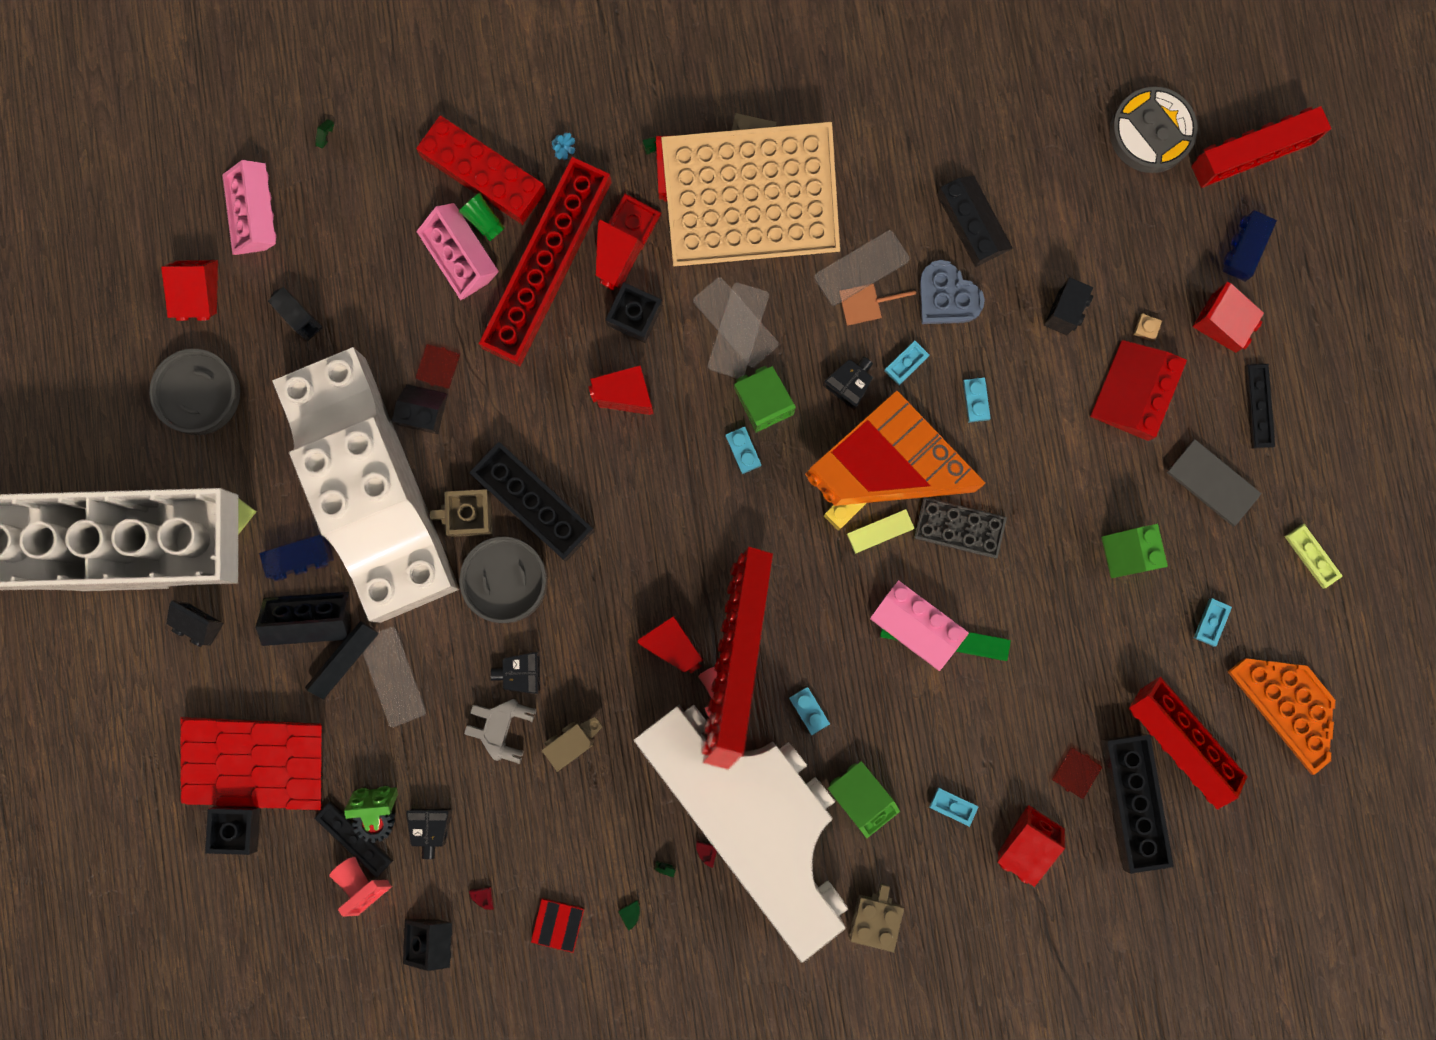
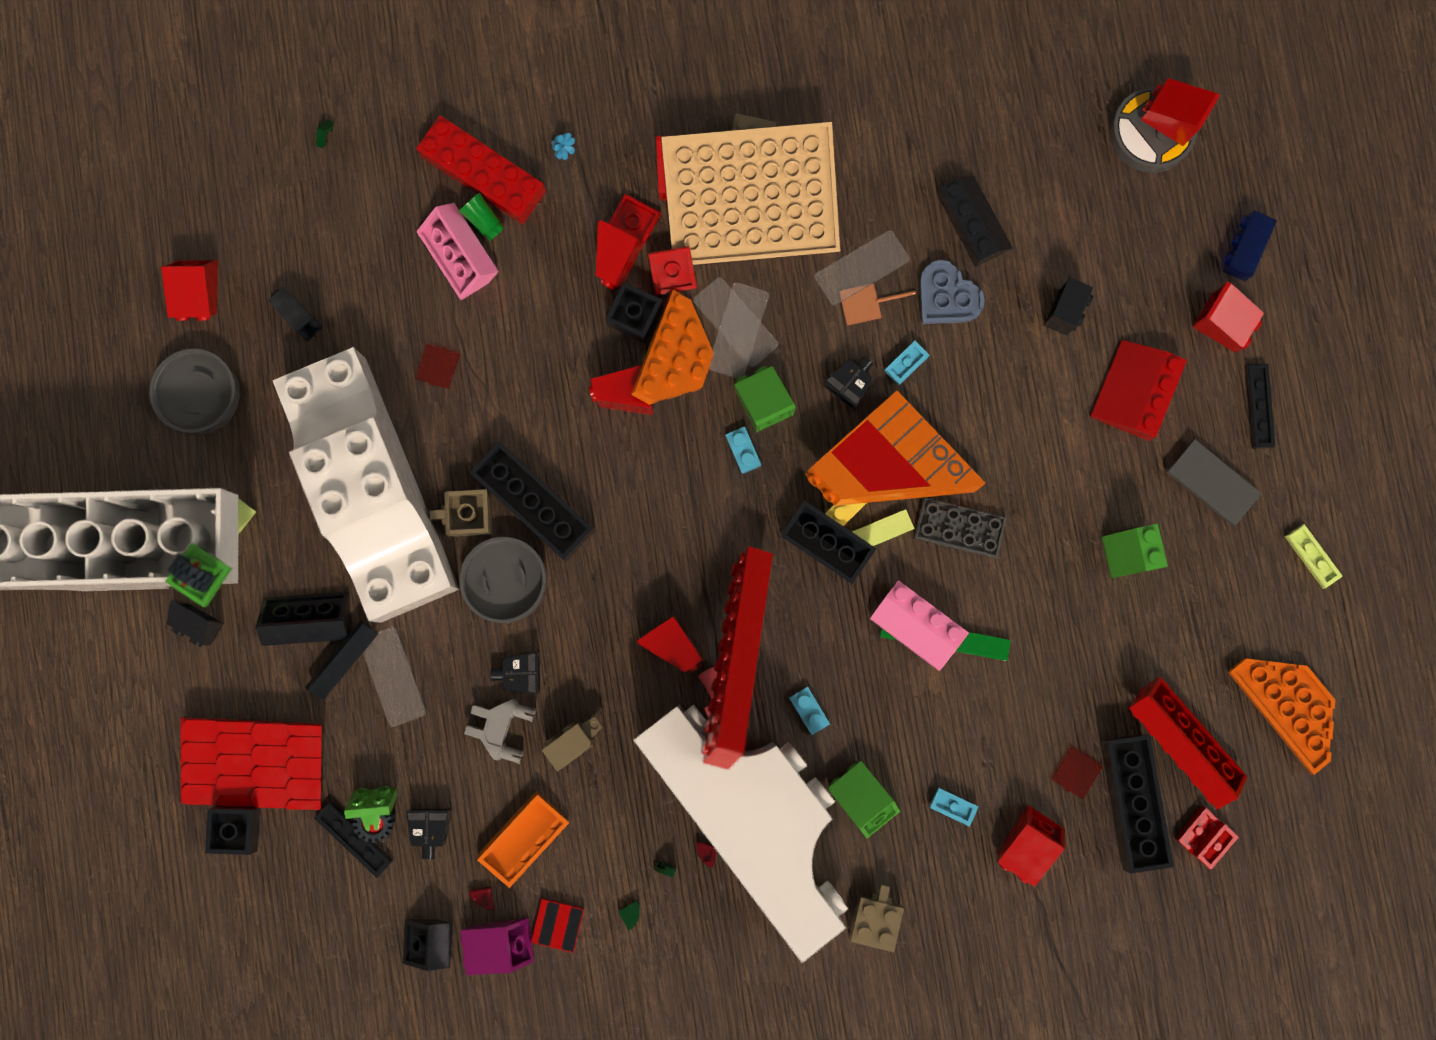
bright pink slope [222,160,276,255] -> none
clear blue brick [259,534,334,581] -> none
coral plant [329,857,392,917] -> none
black slope [392,384,448,434] -> none
red brick [479,157,612,367] -> none
dark green tile [642,137,657,155] -> none
medium azure plate [963,377,991,423] -> none
tan plate [1133,314,1162,342] -> none
red brick [1191,106,1332,188] -> none
medium azure plate [1194,598,1232,647] -> none
none -> plate [165,543,232,607]
none -> magenta slope [460,918,534,975]
none -> orange slope [477,790,569,888]
none -> orange plate [631,290,714,405]
none -> red tile [648,246,697,295]
none -> black slope [781,500,877,584]
none -> red slope [1141,78,1220,146]
none -> red slope [1174,806,1239,870]

